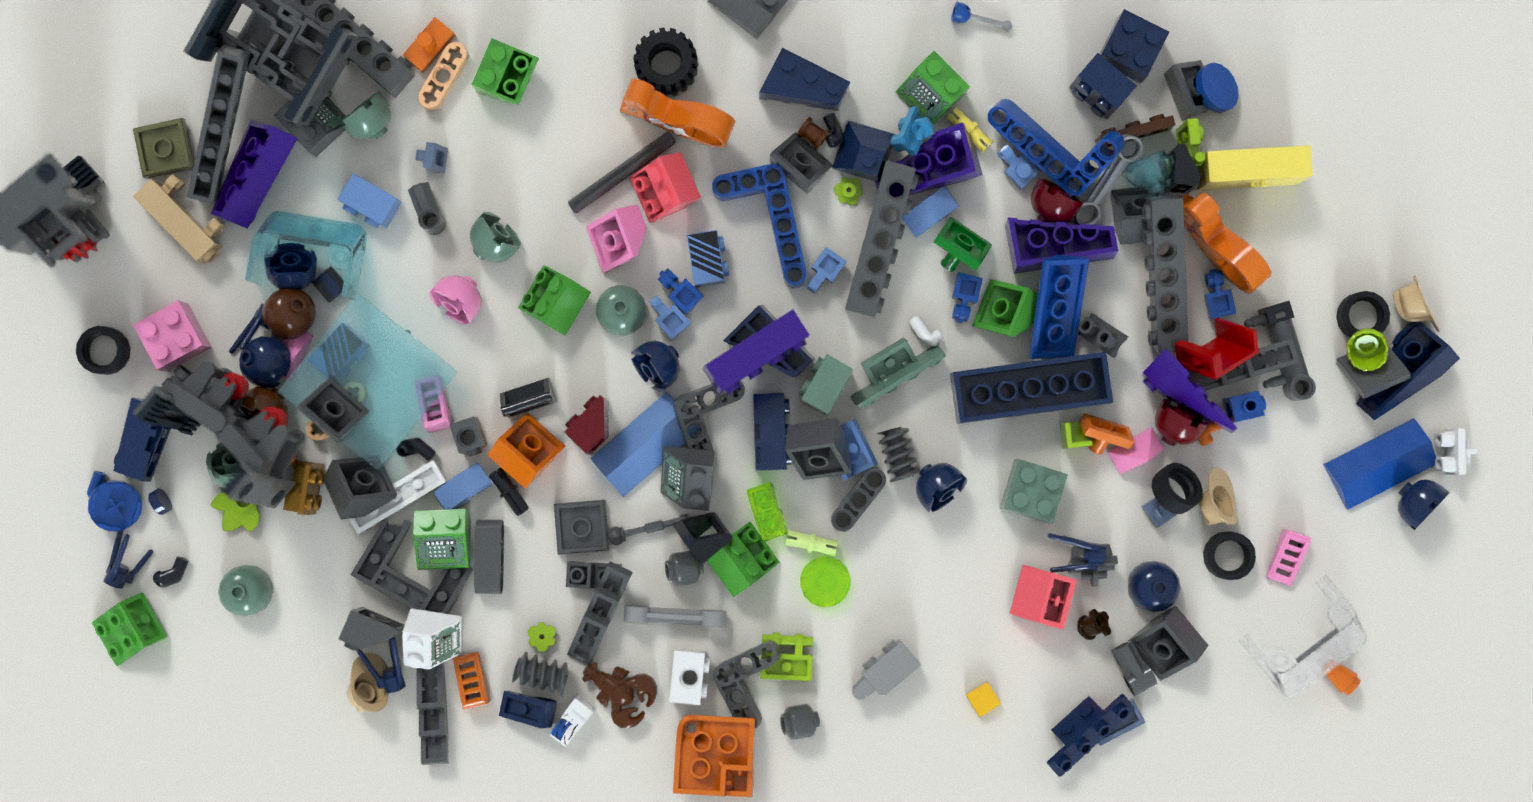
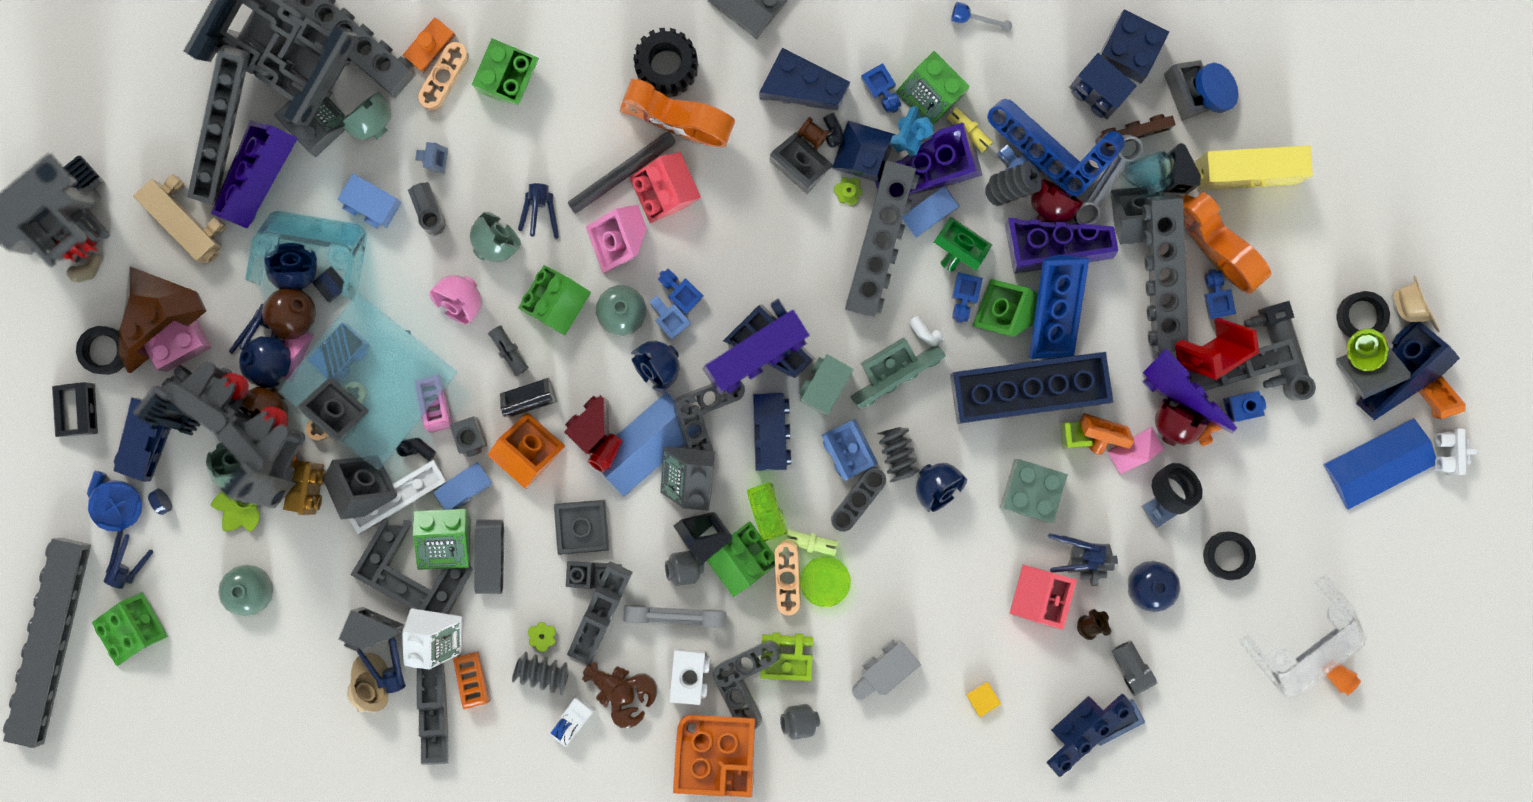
olive plate [133,118,194,179] -> none
black arm [153,556,189,587] -> none
black axle [488,467,529,516] -> none
dark blue plate [499,691,557,728] -> none
dark grey piece [607,514,688,545] -> none
brick [687,230,729,288] -> none
blue beam [712,164,806,288] -> none
dark grey slope [785,418,851,480] -> none
medium blue plate [807,247,847,294] -> none
dark grey hips [1078,313,1129,358] -> none
dark grey slope [1129,606,1209,680] -> none
lime plate [1176,118,1205,168] -> none
tan piece [1199,468,1237,525] -> none
bright pink slope [1266,529,1312,586] -> none
dark blue cylinder [1398,479,1450,530] -> none
none -> dark grey brick [3,538,92,748]
none -> black tile [52,382,98,437]
none -> dark tan arm [66,253,103,283]
none -> reddish brown wedge [118,266,207,373]
none -> dark grey pin [488,325,529,376]
none -> dark blue plant [518,183,559,239]
none -> red cone [587,433,623,473]
none -> dark blue tile [771,298,788,318]
none -> light nougat beam [775,540,801,615]
none -> blue plate [861,63,901,113]
none -> dark grey piece [985,162,1042,206]
none -> orange tile [1418,376,1466,419]

